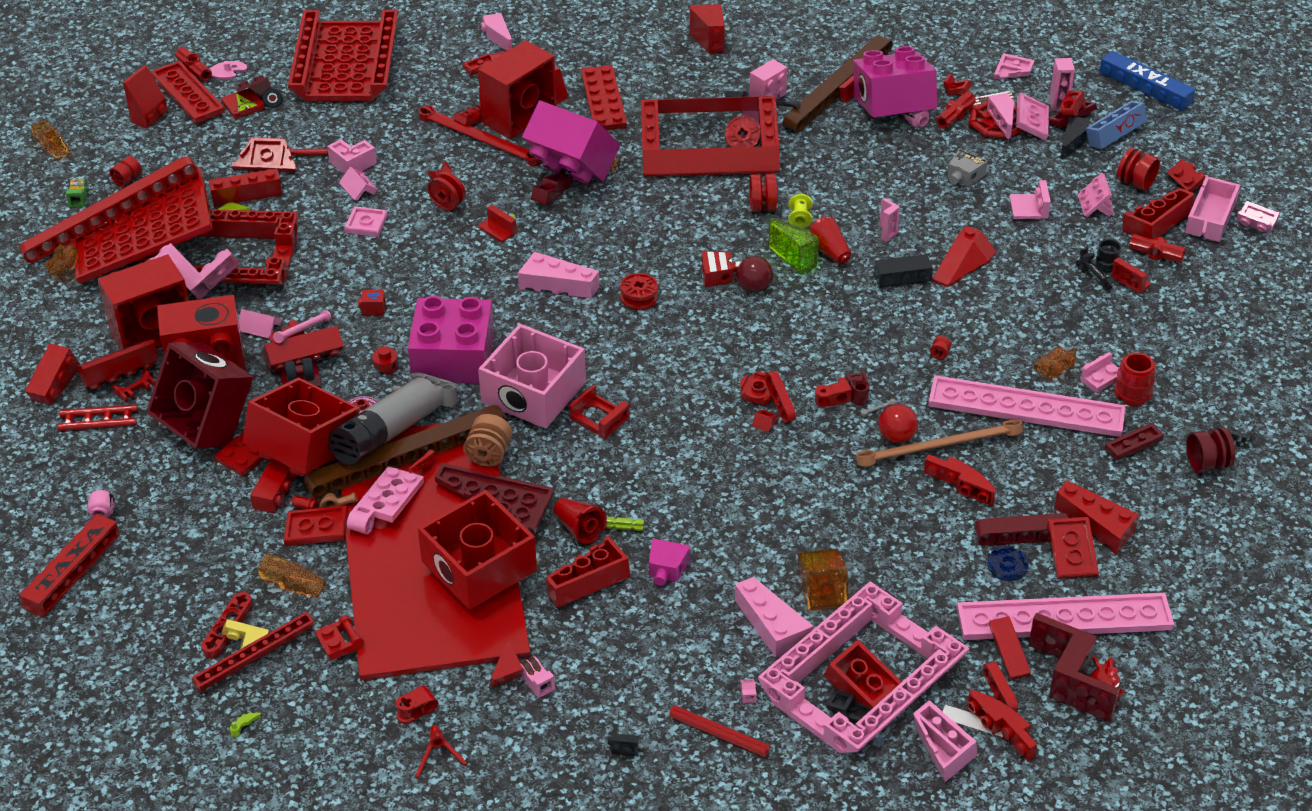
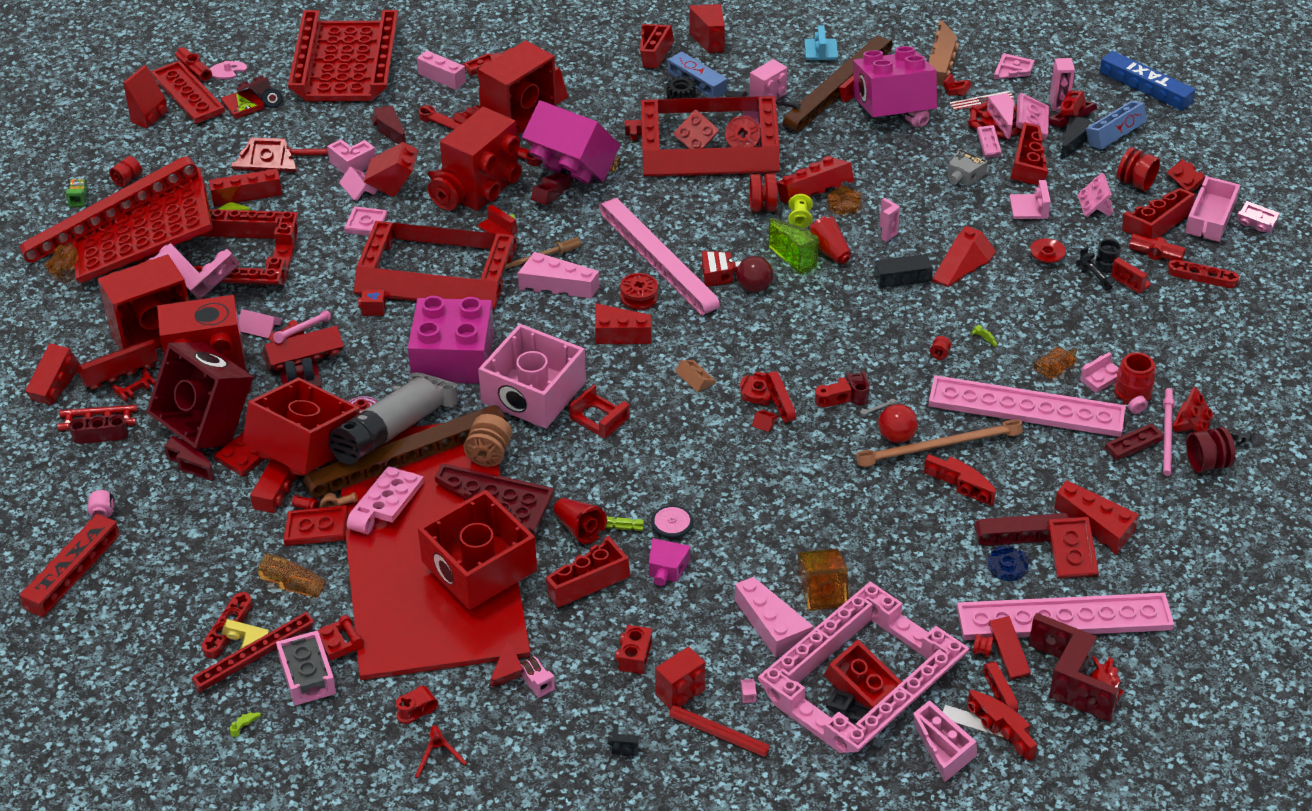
clear orange slope [31,119,71,159] -> none
red piece [372,346,399,375] -> none
red piece [408,450,435,473] -> none
bright pink slope [481,13,512,51] -> none
red plate [581,65,627,130] -> none
red piece [936,91,976,129] -> none
none -> dark red beam [69,414,129,444]
none -> dark red slope [164,436,215,482]
none -> piece [276,630,336,706]
none -> red slope [354,221,519,310]
none -> red slope [364,142,418,197]
none -> dark red slope [371,105,406,144]
none -> bright pink brick [417,51,466,90]
none -> red brick [440,107,522,211]
none -> medium nougat piece [504,237,581,270]
none -> red wedge [595,303,651,344]
none -> bright pink beam [599,198,720,315]
none -> red brick [615,625,652,675]
none -> red tile [625,120,642,141]
none -> red wedge [640,24,674,69]
none -> bright pink wheel [651,505,694,538]
none -> red brick [655,646,706,710]
none -> black tyre [666,76,696,99]
none -> medium blue brick [668,51,727,98]
none -> red plate [673,110,719,149]
none -> nougat slope [676,360,716,392]
none -> red wedge [776,156,854,204]
none -> medium azure bracket [804,25,838,61]
none -> clear orange plate [827,185,862,215]
none -> nougat wedge [928,20,959,86]
none -> lime piece [971,325,997,347]
none -> red wheel [973,634,994,658]
none -> bright pink plate [977,125,1002,158]
none -> red wedge [1010,122,1048,186]
none -> red dish [1030,238,1066,263]
none -> bright pink tile [1128,396,1148,414]
none -> bright pink bar [1163,388,1175,476]
none -> red beam [1167,259,1239,288]
none -> red bracket [1172,387,1213,432]

